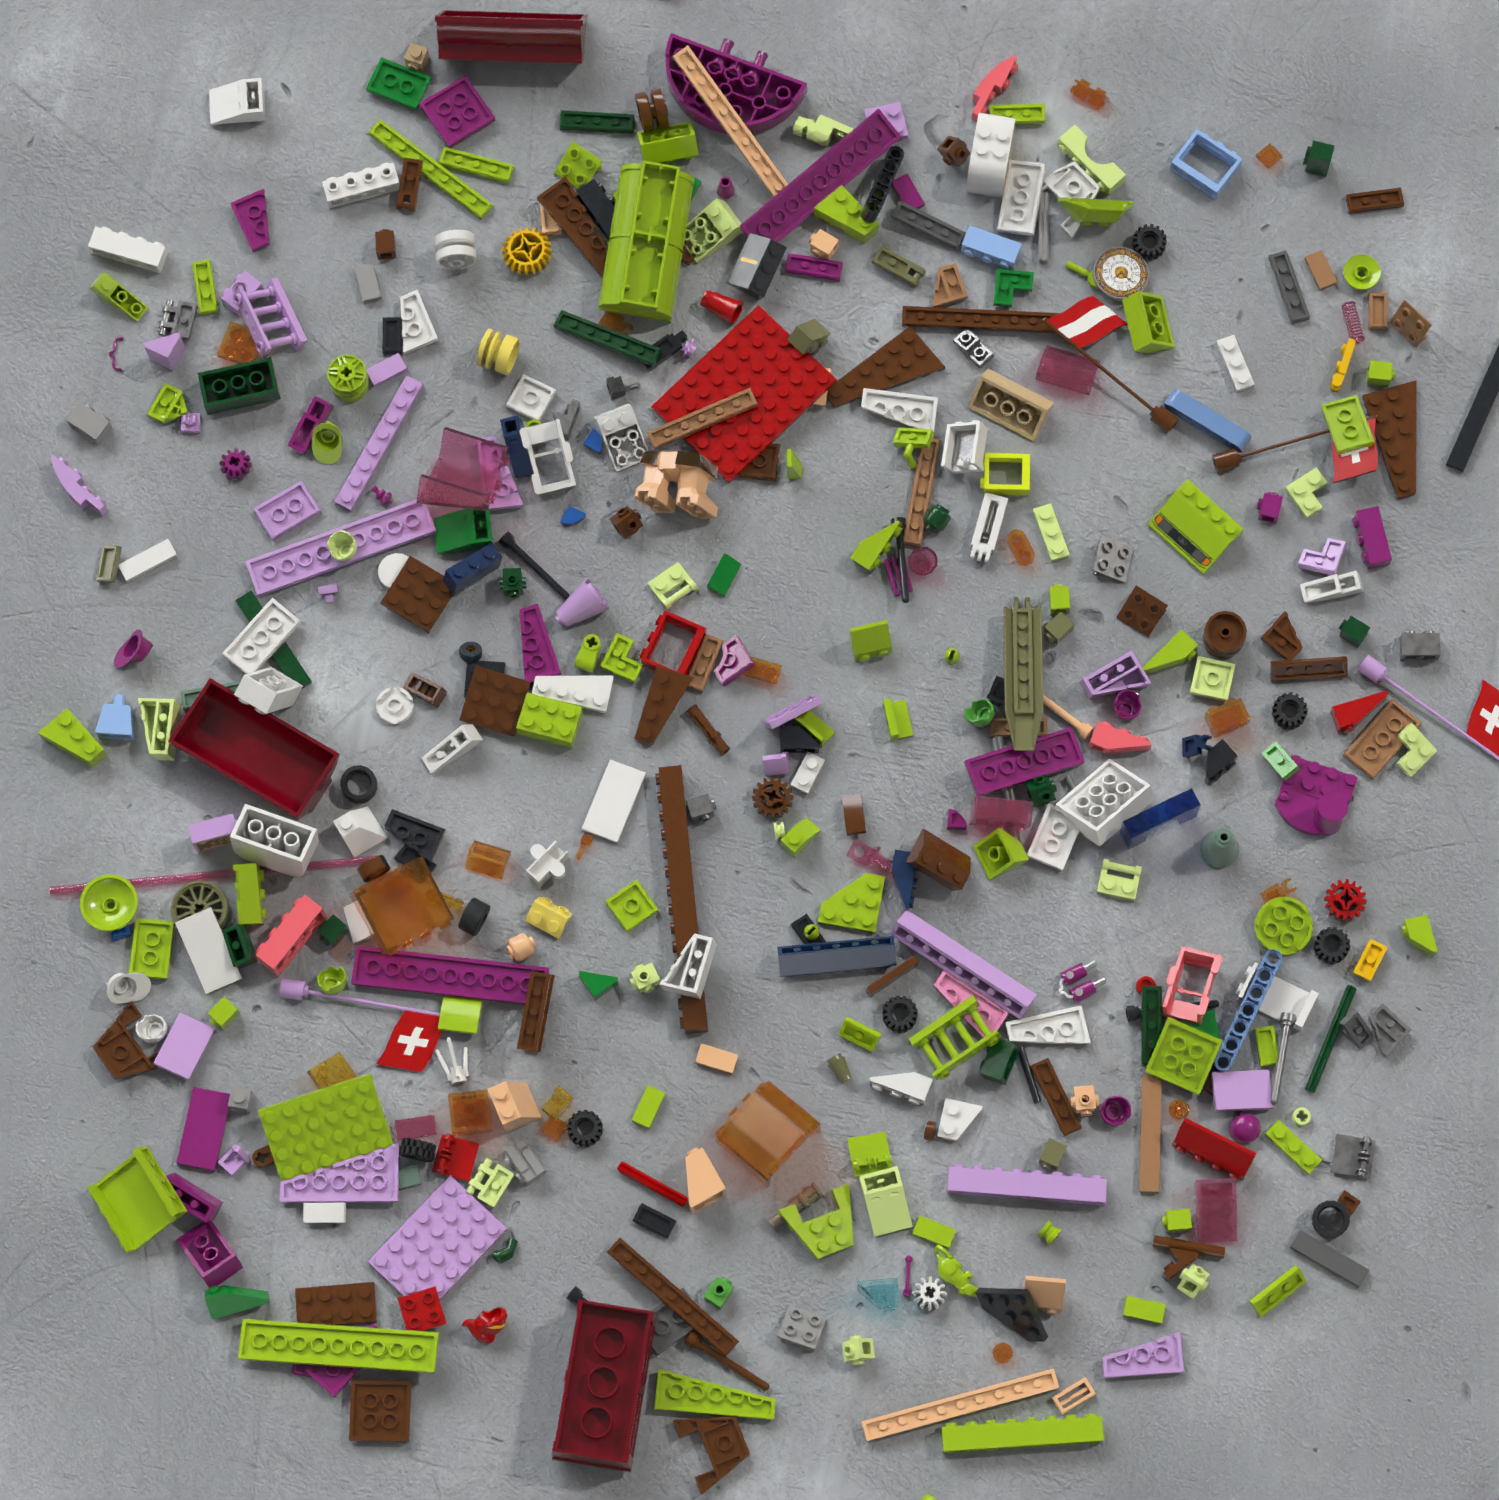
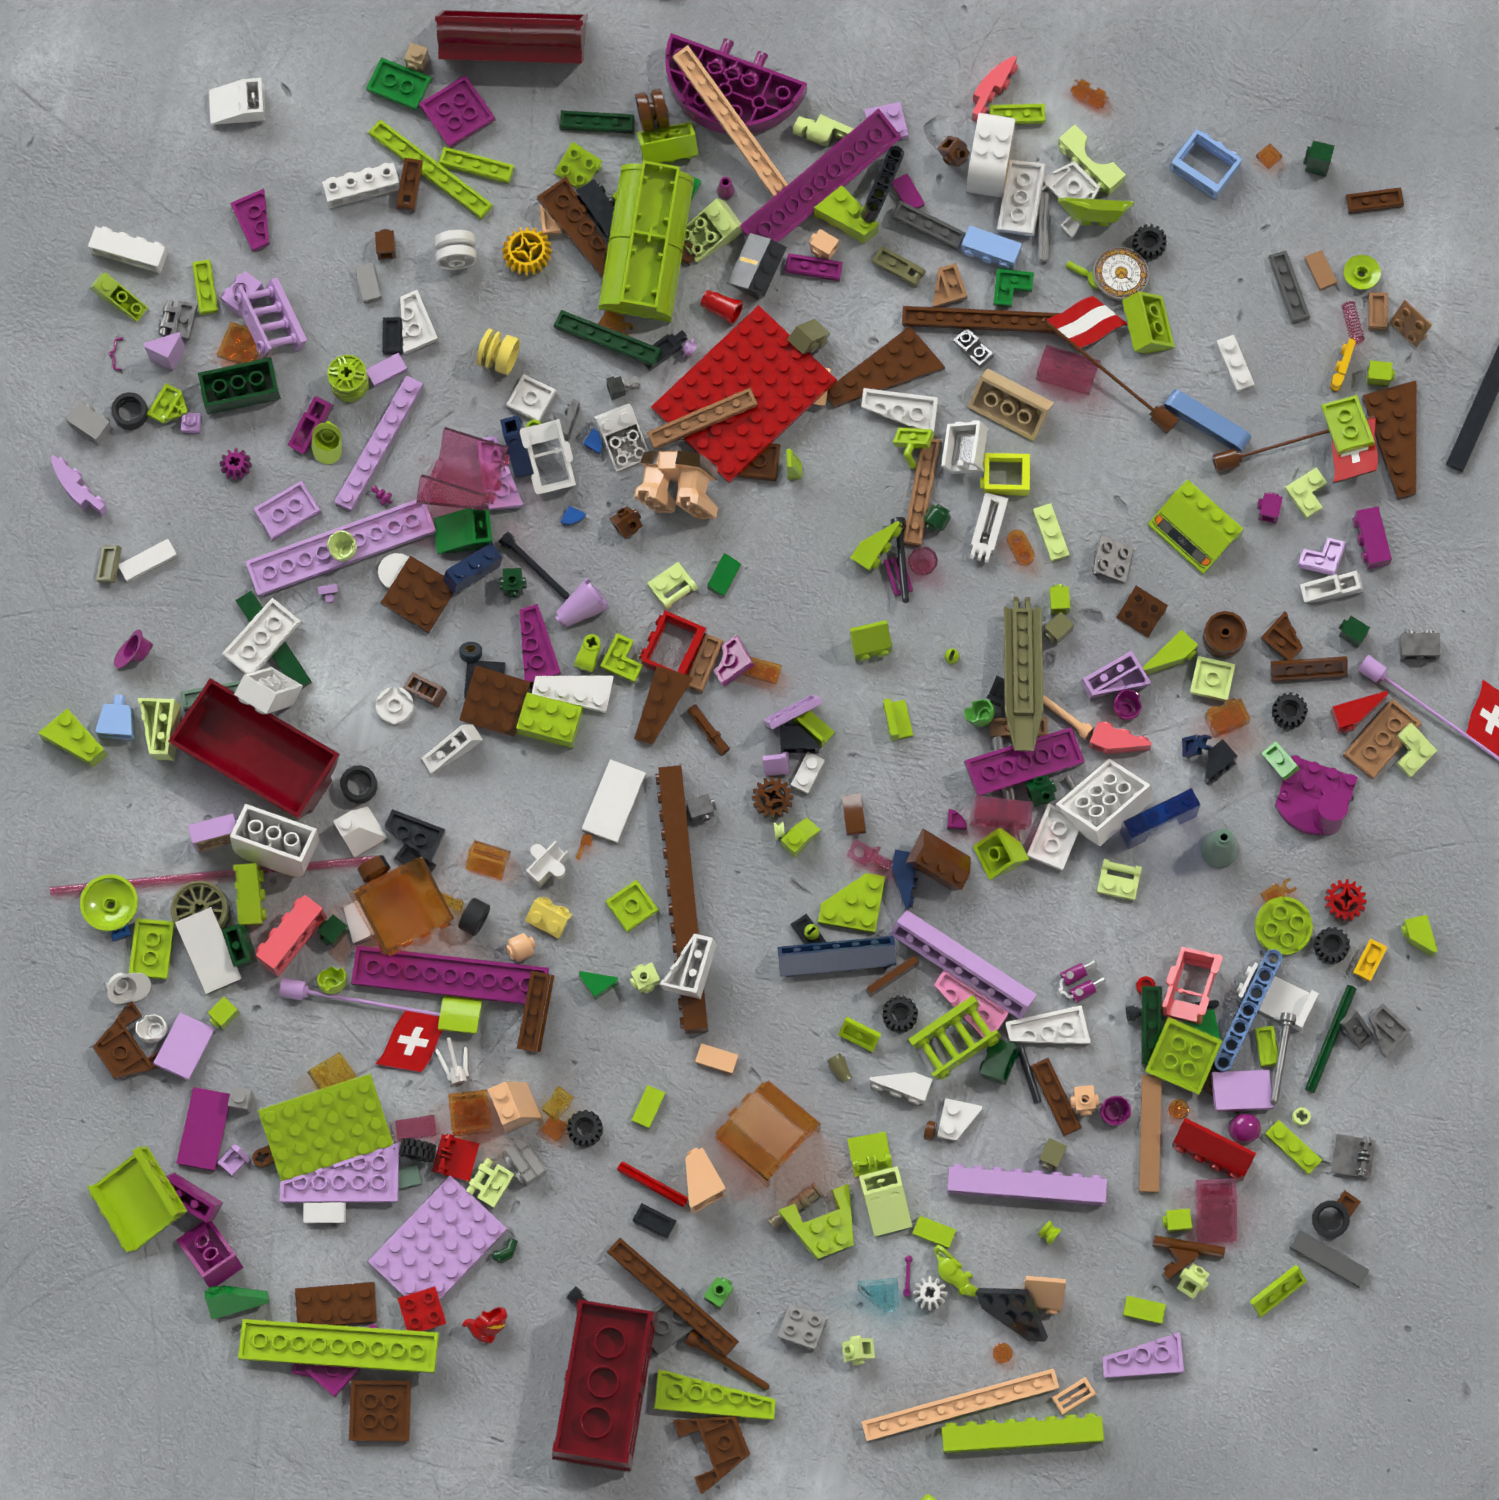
none -> black tyre [111,392,148,430]

